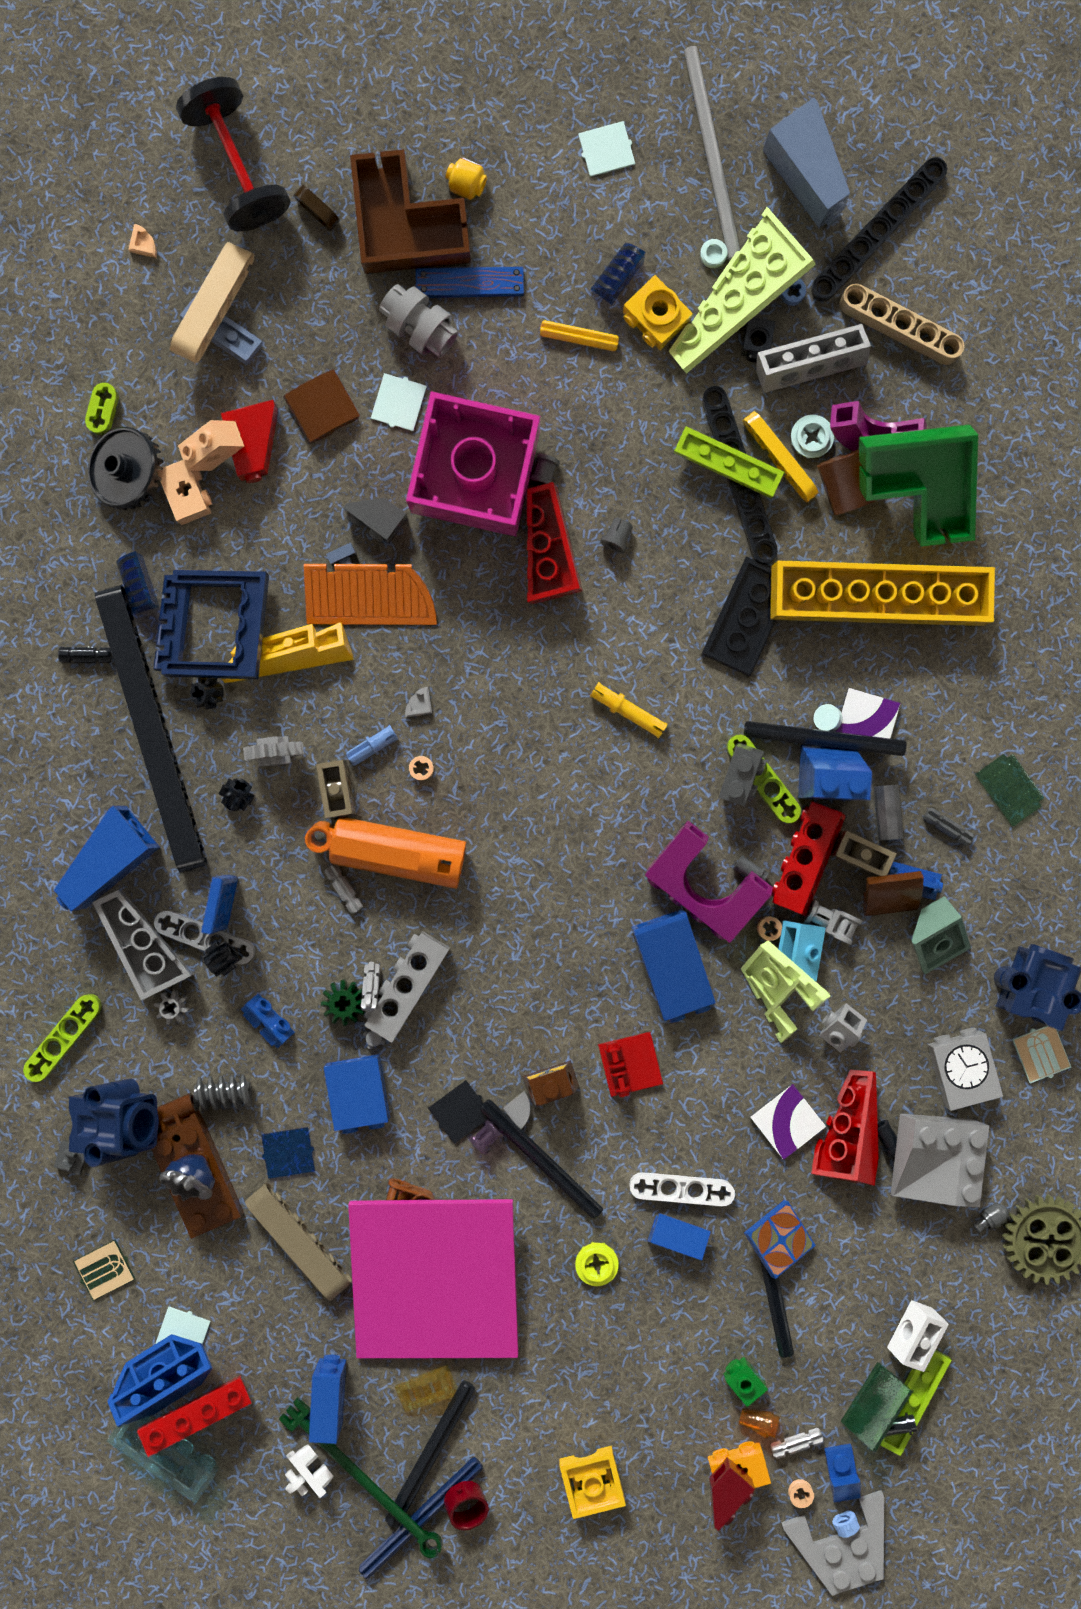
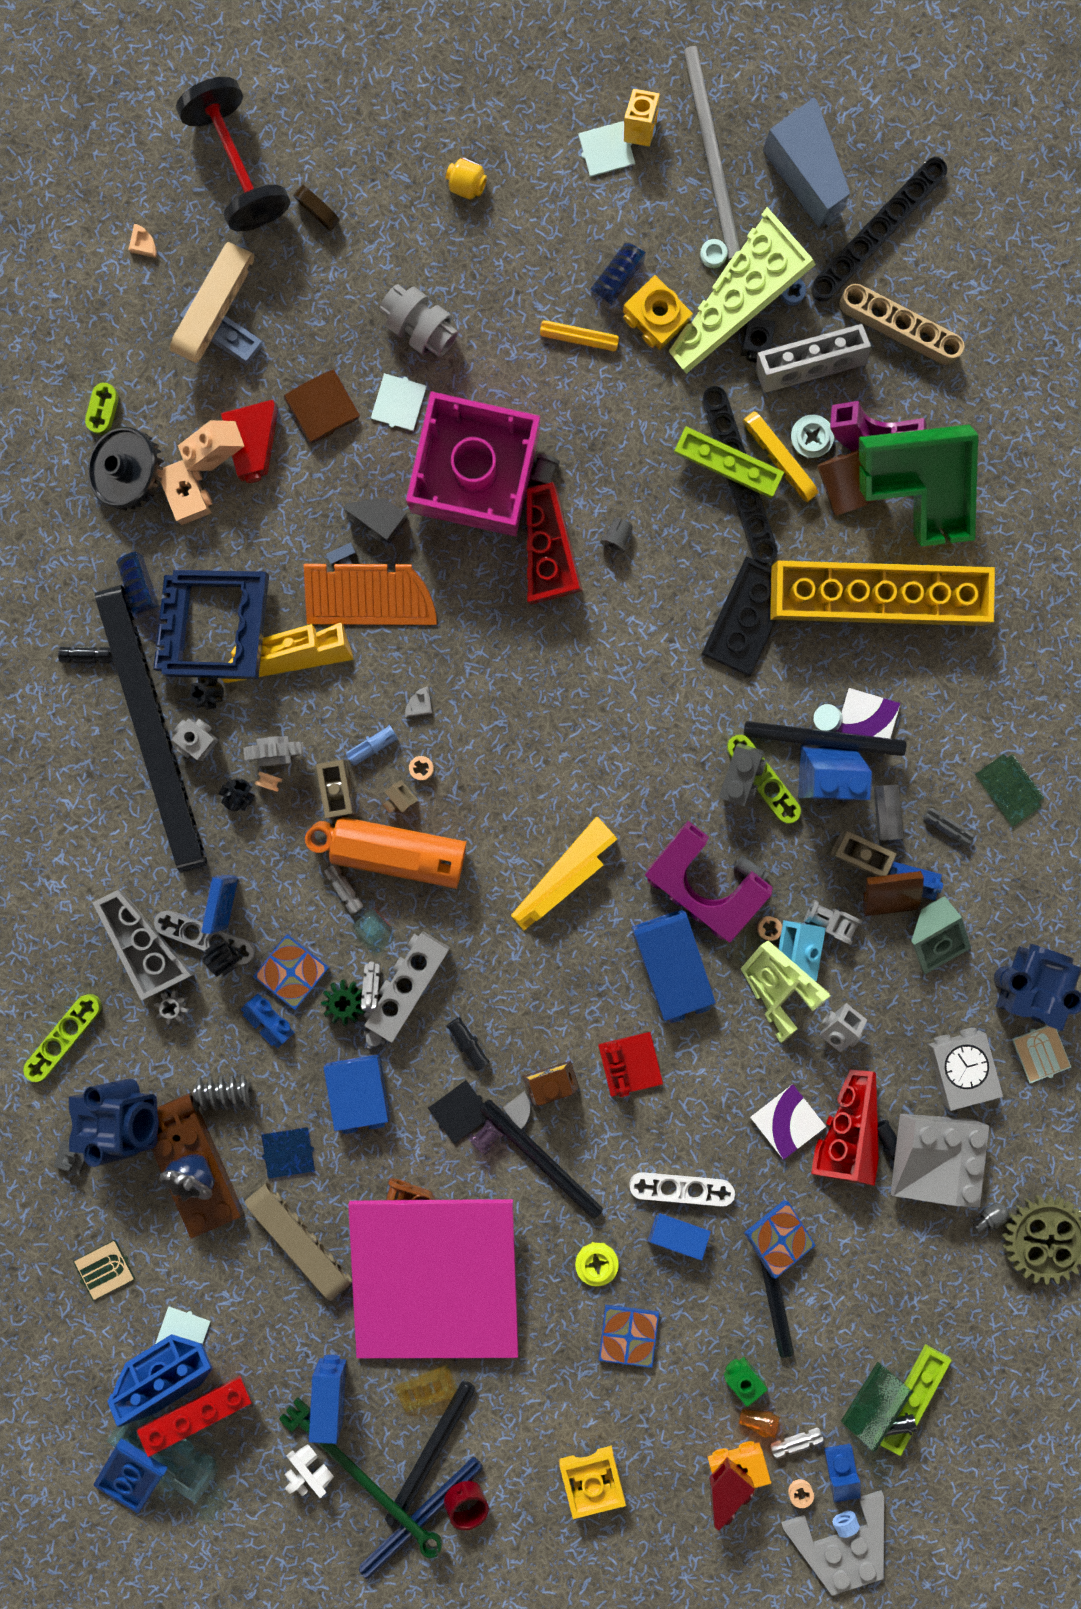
blue slope [54,806,160,912] -> none
reddish brown piece [350,149,471,274] -> none
blue tile [416,267,524,298] -> none
yellow pin [590,682,667,739] -> none
red brick [771,801,846,916] -> none
white brick [887,1300,949,1372] -> none
none -> blue tile [93,1438,168,1513]
none -> light grey brick [172,718,219,761]
none -> tile [253,934,329,1010]
none -> light nougat bush [255,771,282,792]
none -> clear light blue plate [352,907,391,945]
none -> dark tan tile [382,780,418,814]
none -> black pin [446,1017,490,1071]
none -> yellow wedge [511,817,617,931]
none -> tile [598,1305,659,1368]
none -> yellow head [624,89,660,147]

